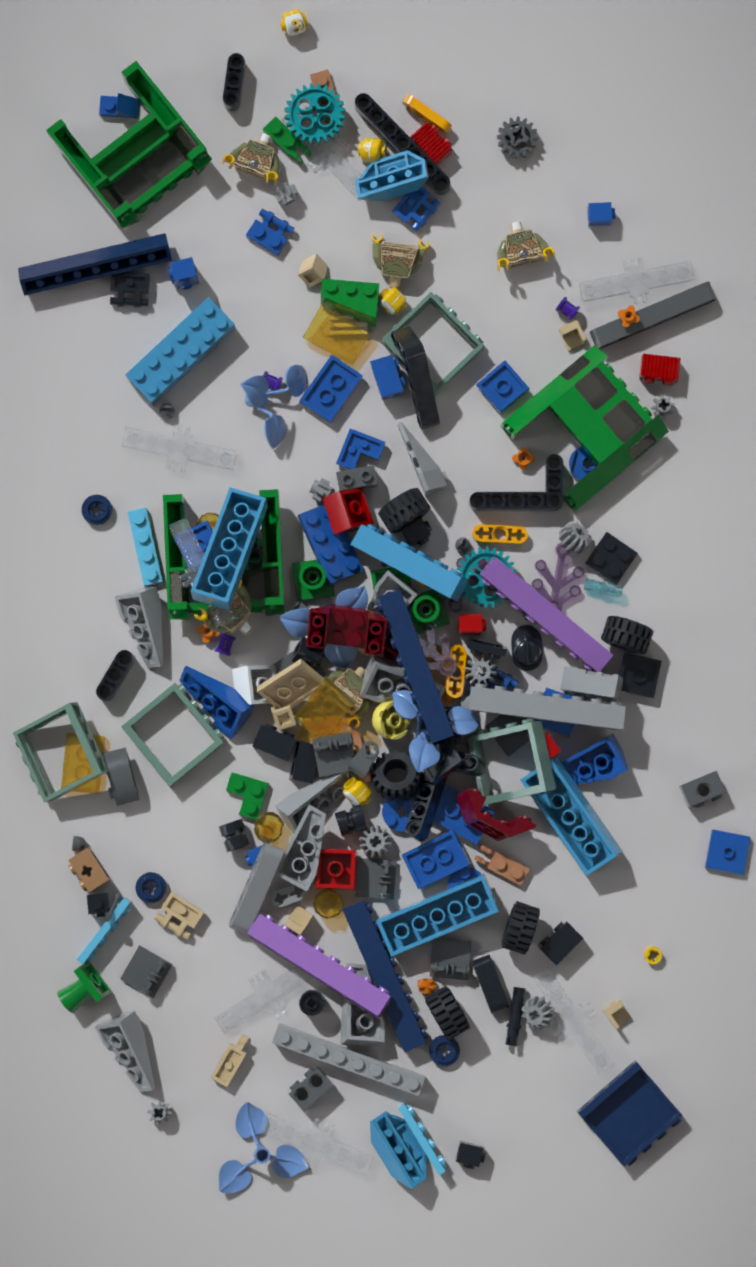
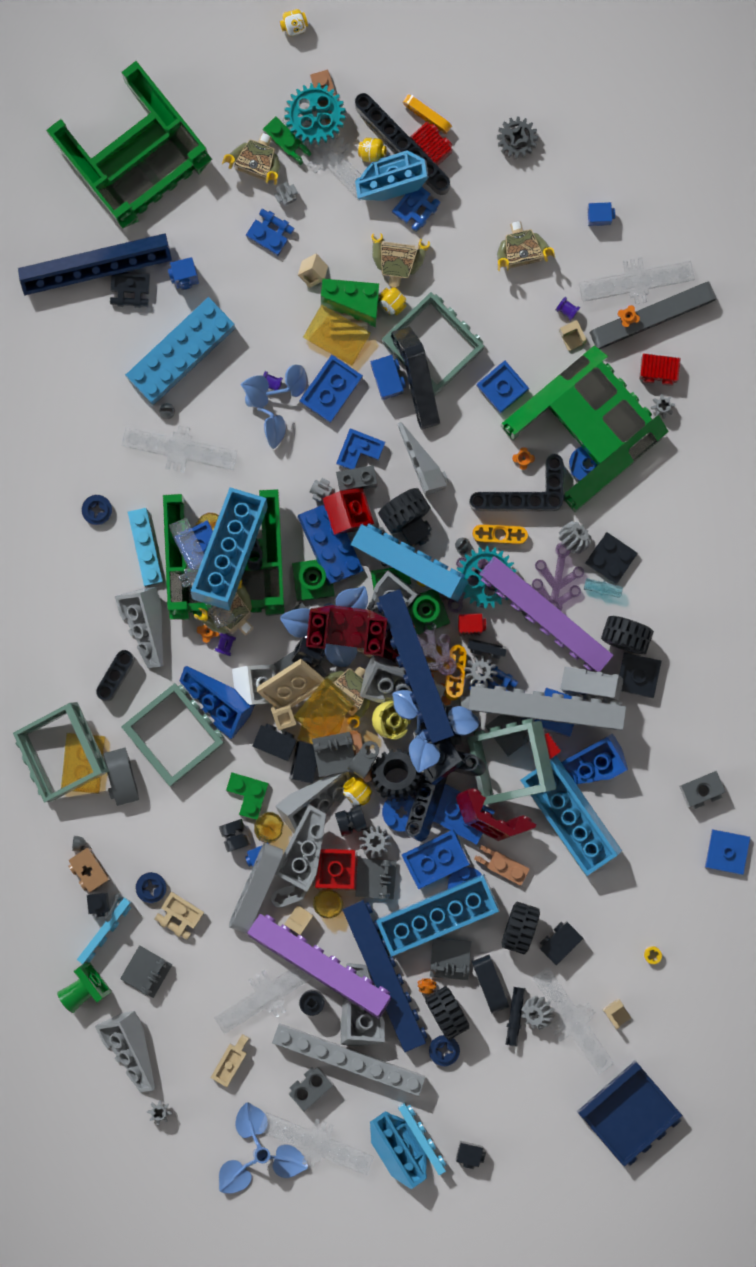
blue slope [99,93,139,119] -> none
black beam [223,53,246,111] -> none
black piece [511,625,543,671] -> none

